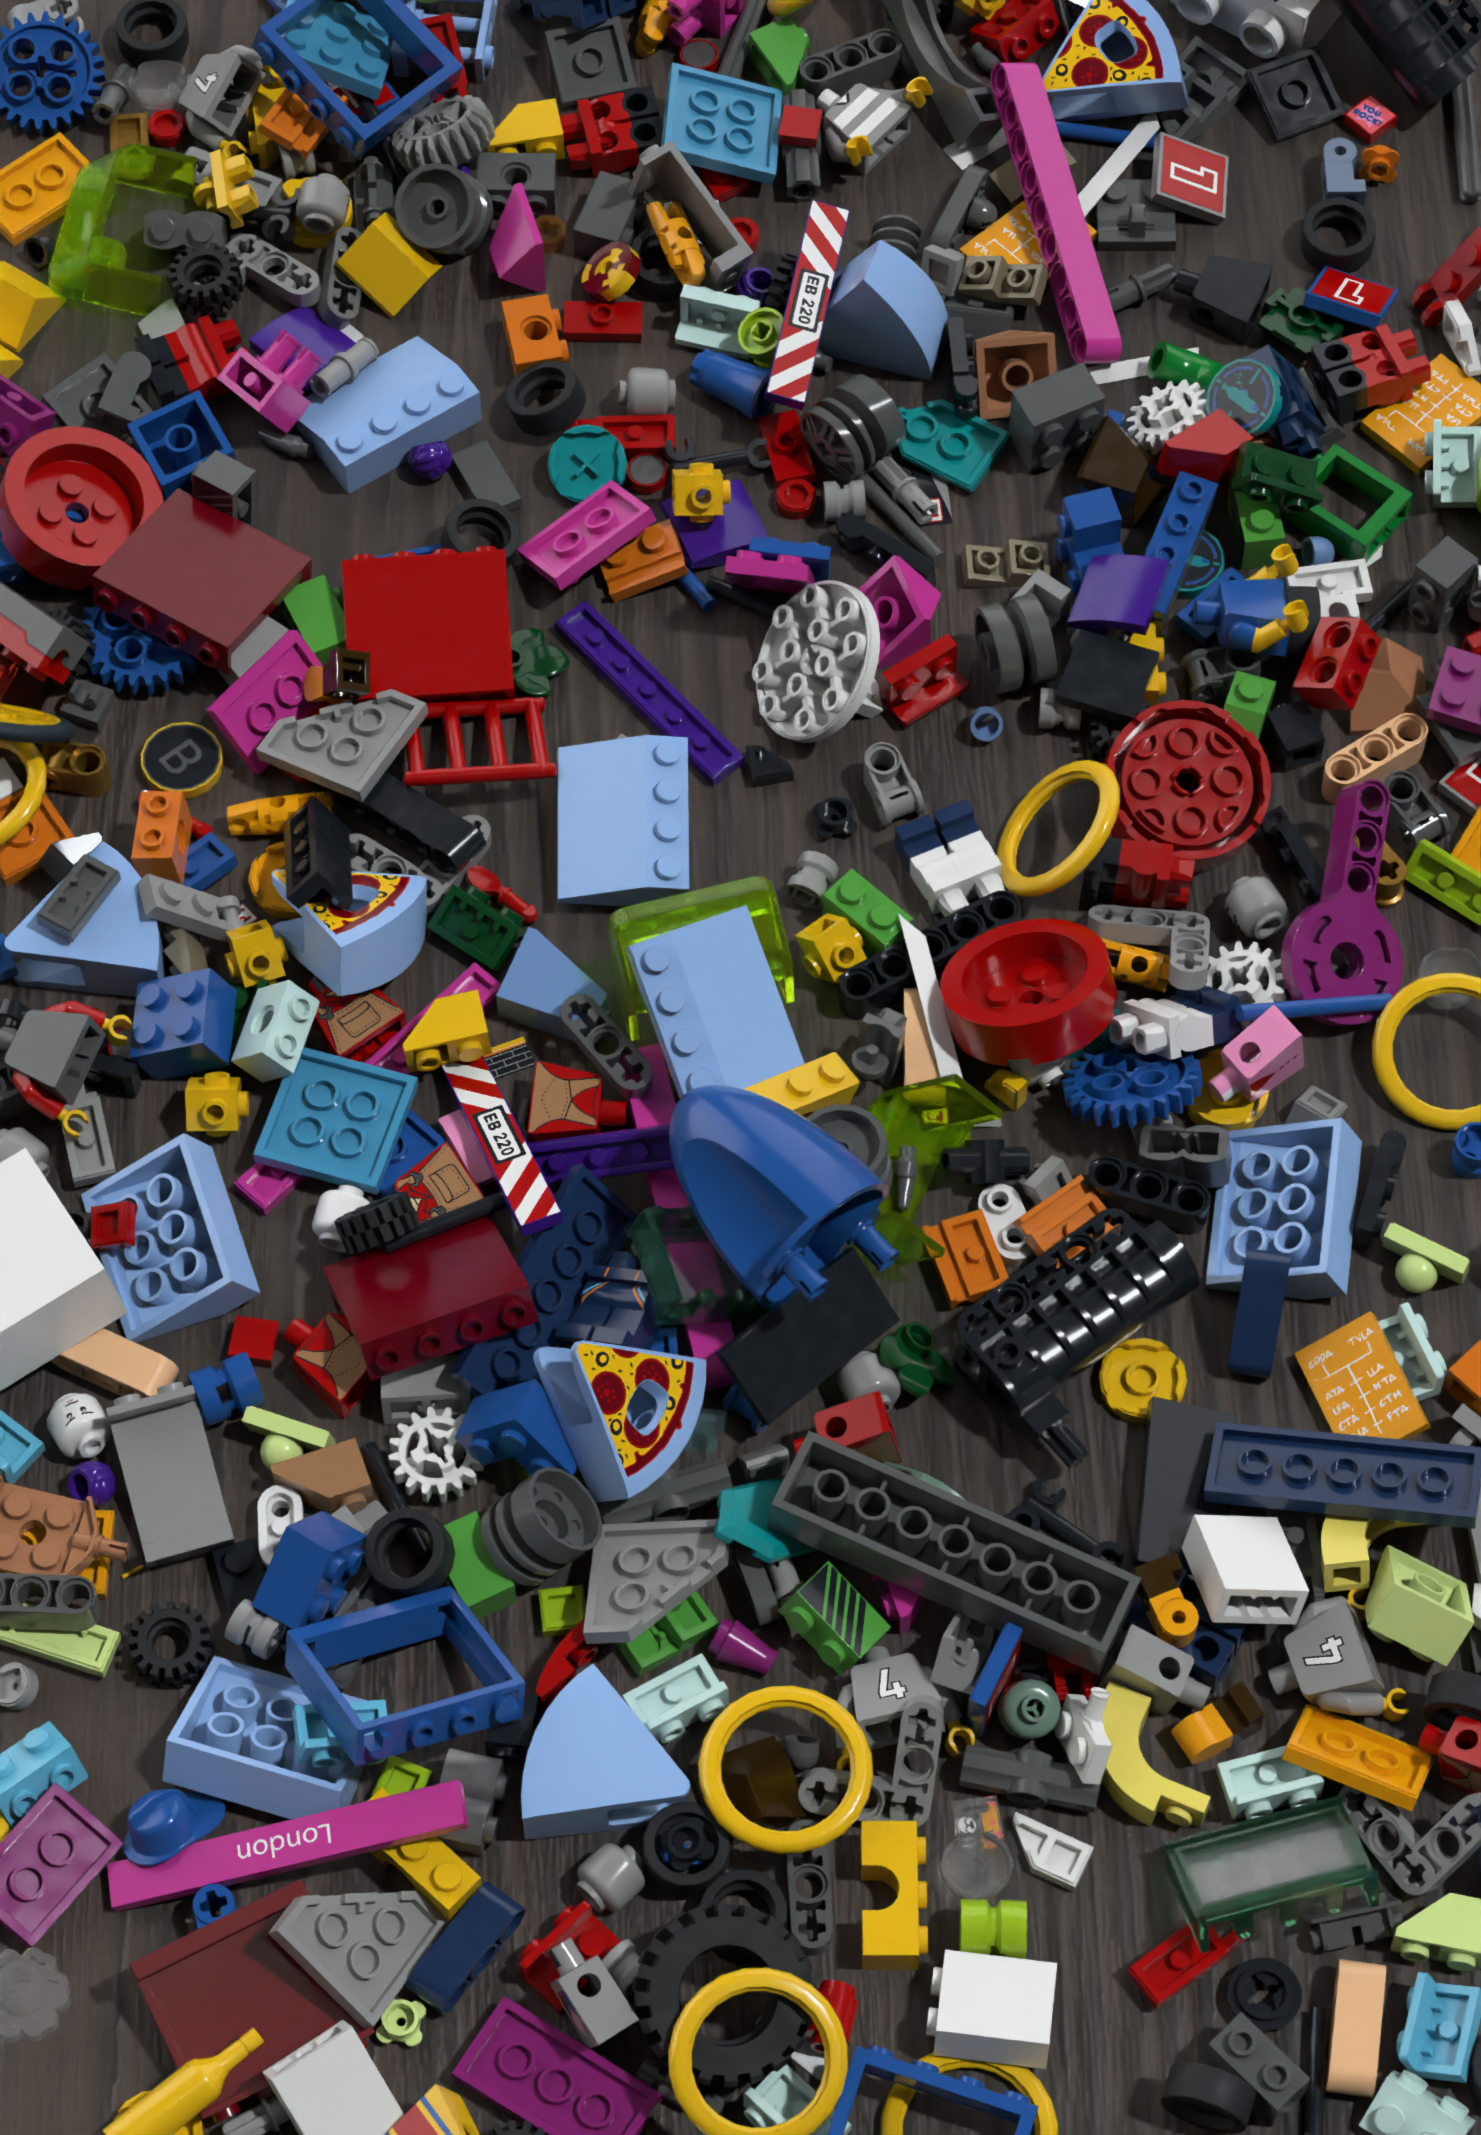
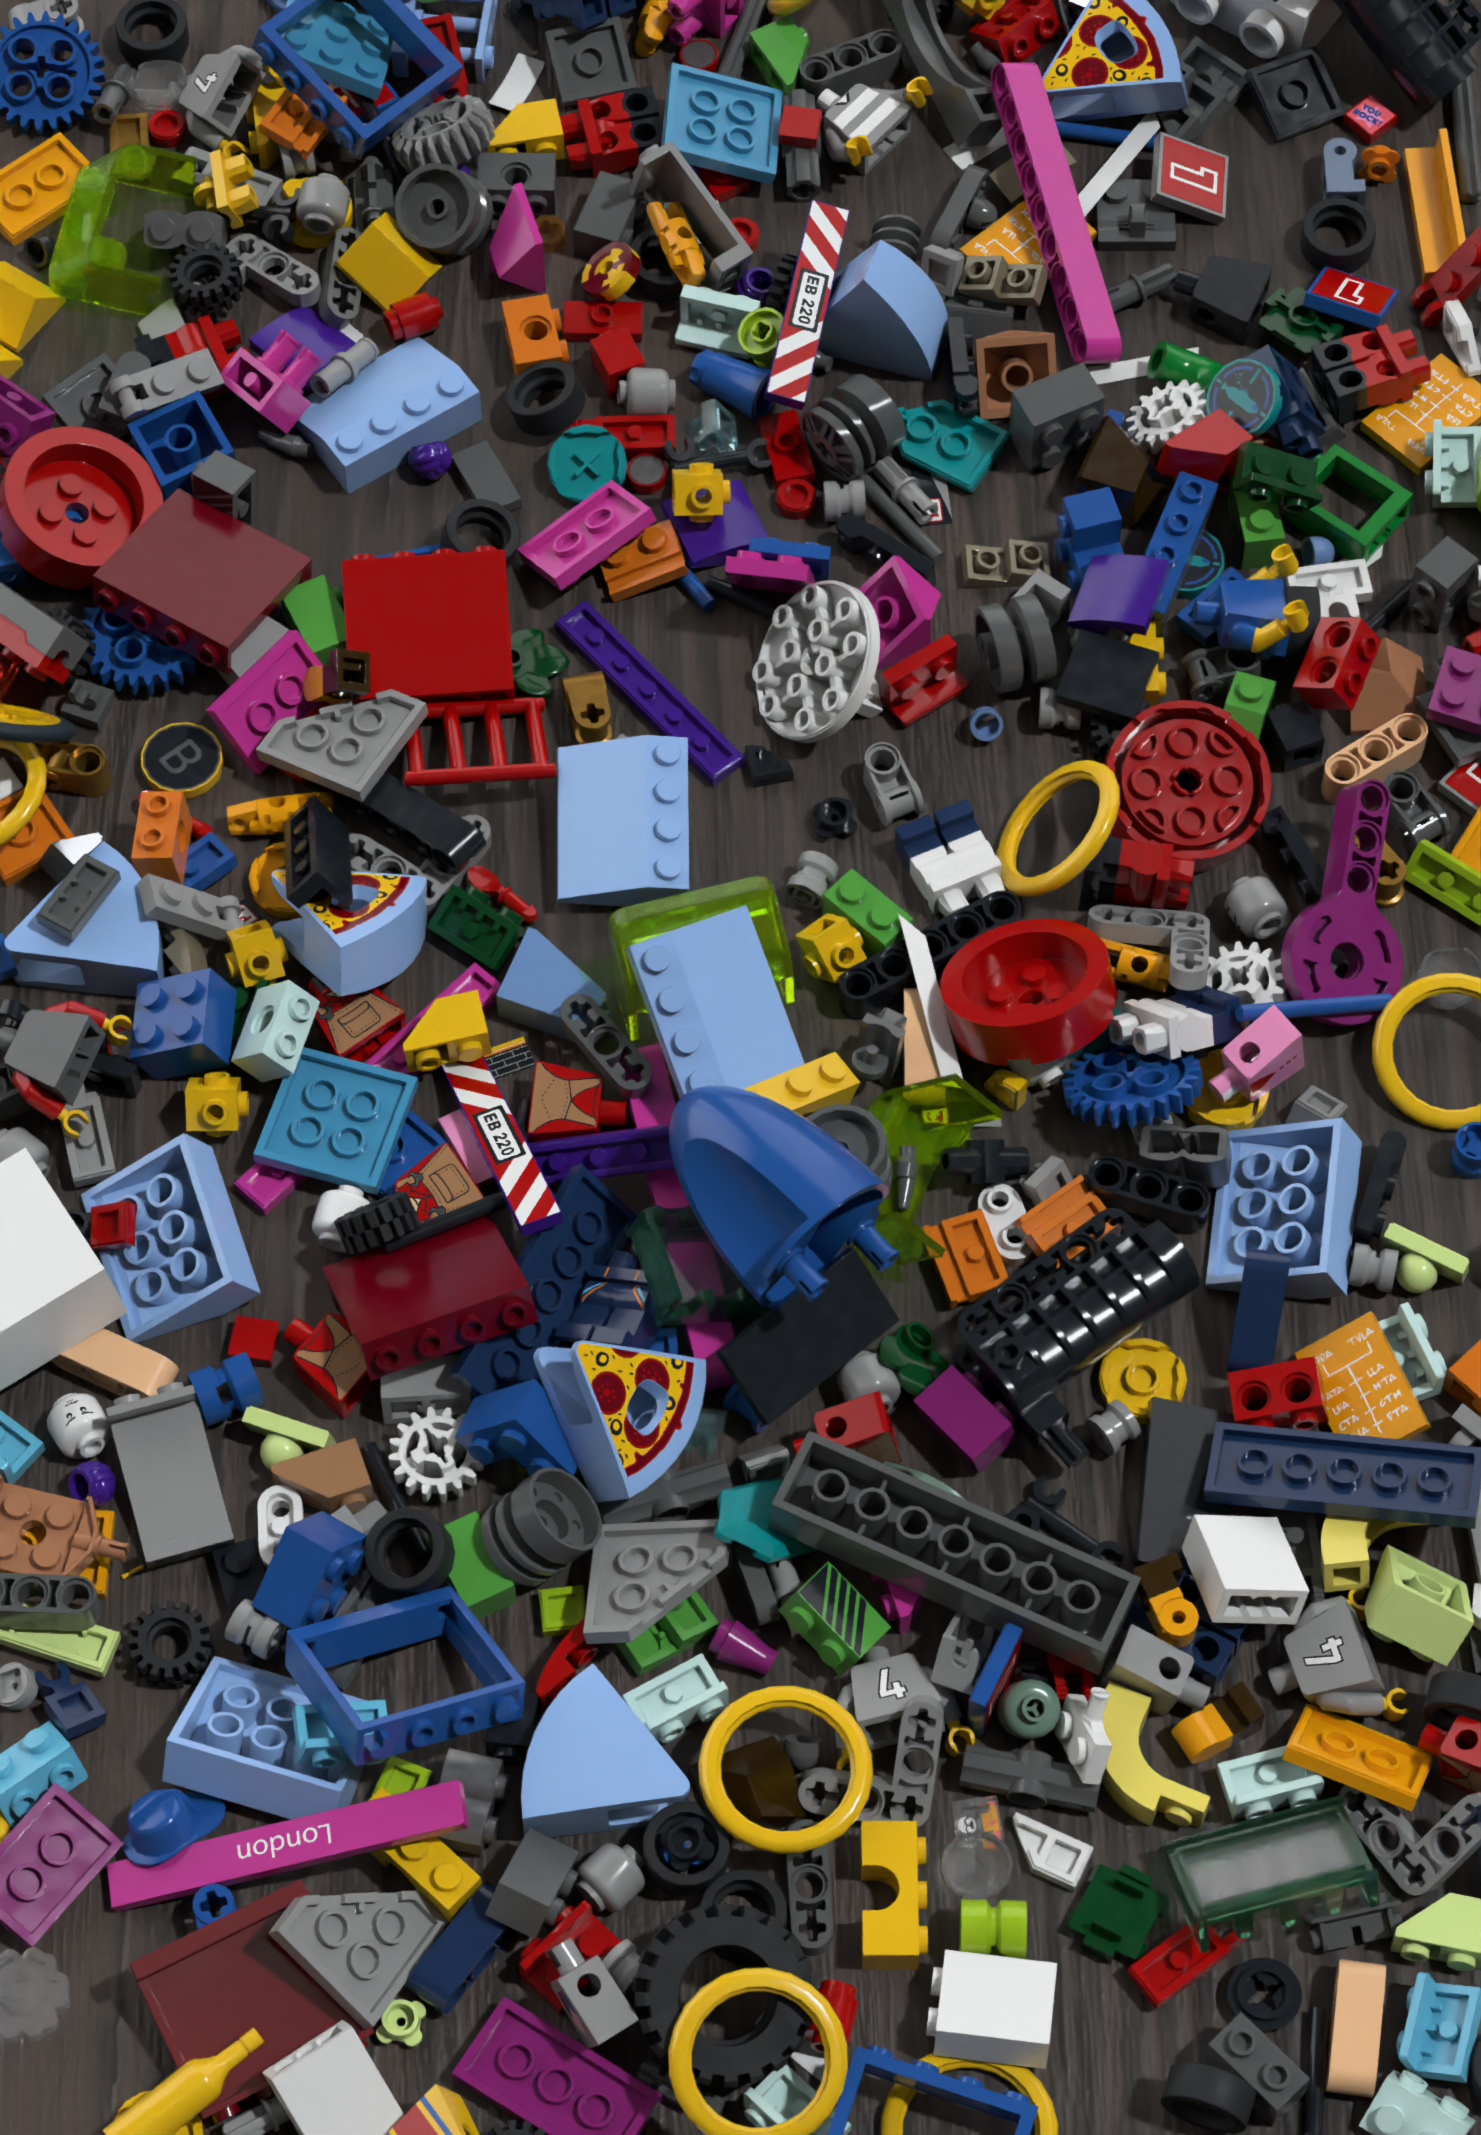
none -> dark blue plate [35,1662,107,1740]
none -> light grey plate [108,348,225,421]
none -> red brick [382,291,444,342]
none -> dark grey brick [485,1827,579,1939]
none -> white sticker [489,53,545,111]
none -> pearl gold piece [561,671,612,745]
none -> red brick [590,327,646,399]
none -> clear light blue tile [691,398,738,453]
none -> magenta brick [913,1365,1017,1474]
none -> dark green piece [1065,1863,1170,1964]
none -> light grey wheel [1085,1399,1141,1456]
none -> red brick [1227,1356,1329,1430]
none -> light grey wheel [1348,1243,1399,1293]
none -> light orange panel [1403,128,1466,282]

